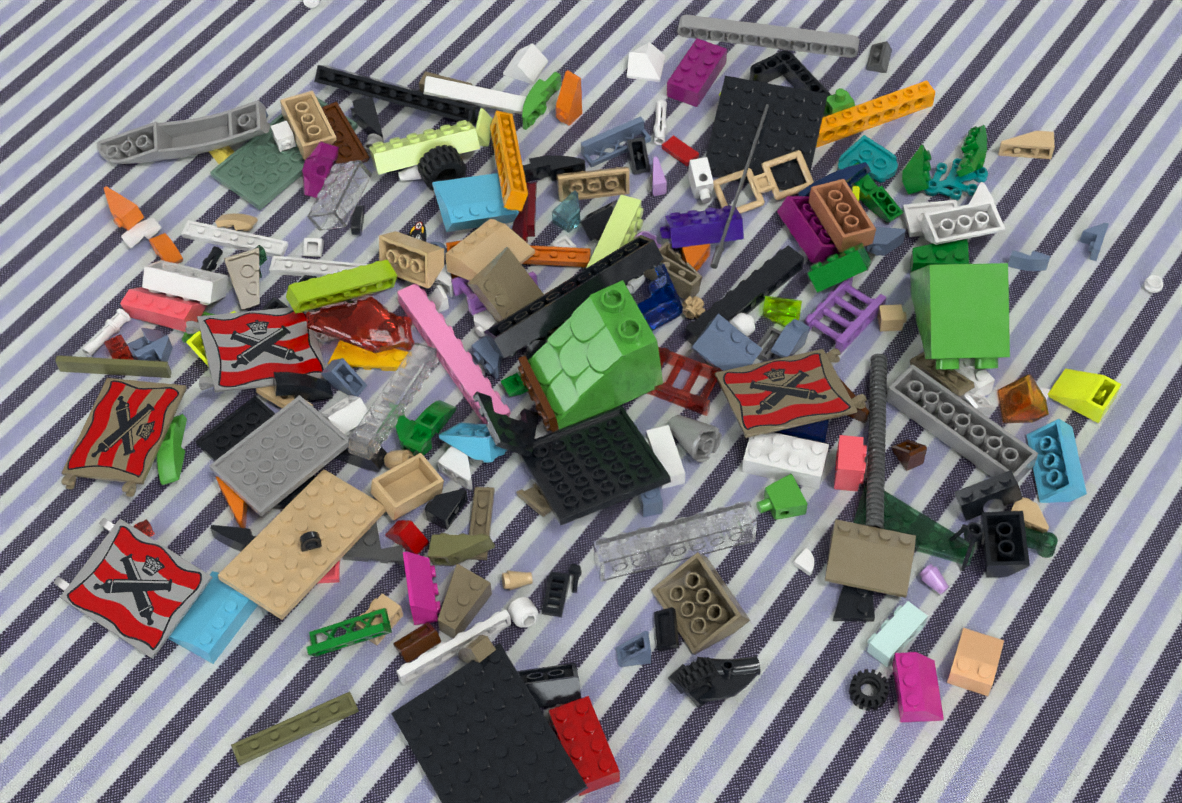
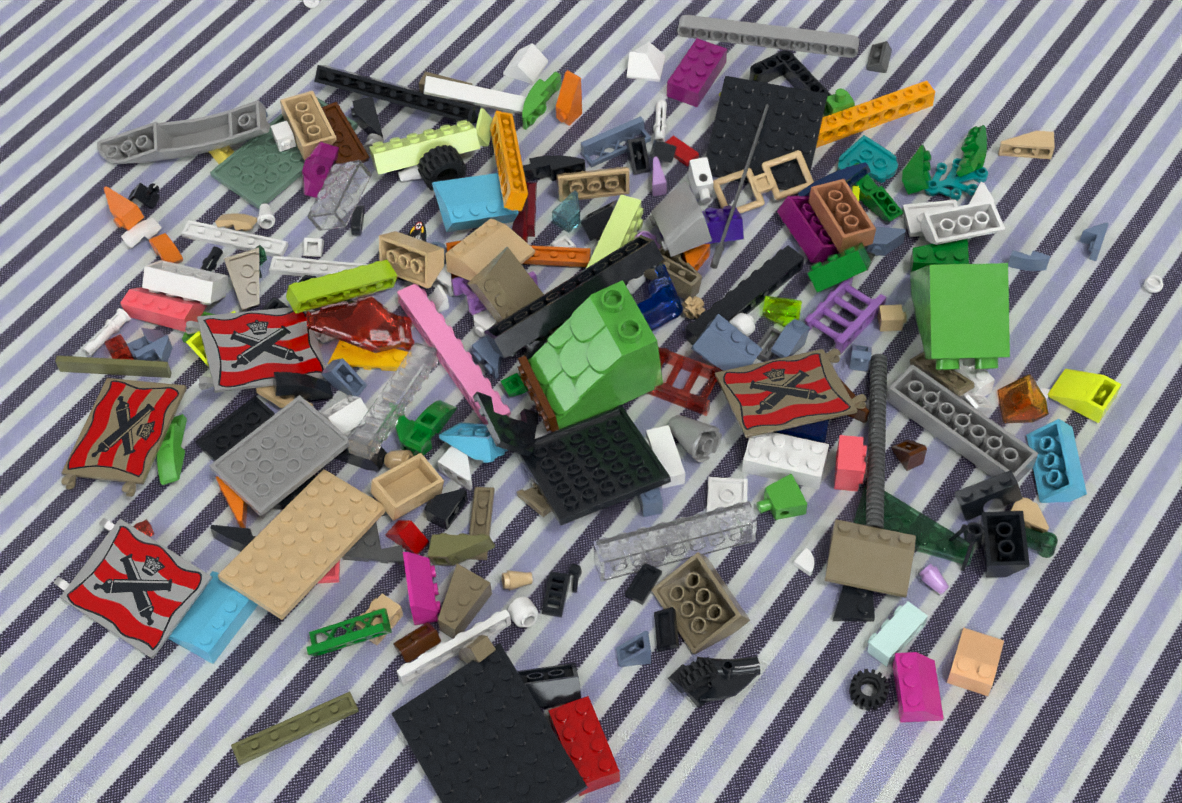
black tile [299,531,322,552] -> none
none -> black bracket [128,183,160,209]
none -> white cone [257,204,275,229]
none -> black tile [625,563,662,605]
none -> black bracket [649,139,676,163]
none -> light grey windscreen [649,181,712,257]
none -> white tile [707,477,748,517]
none -> sand blue slope [850,344,872,372]

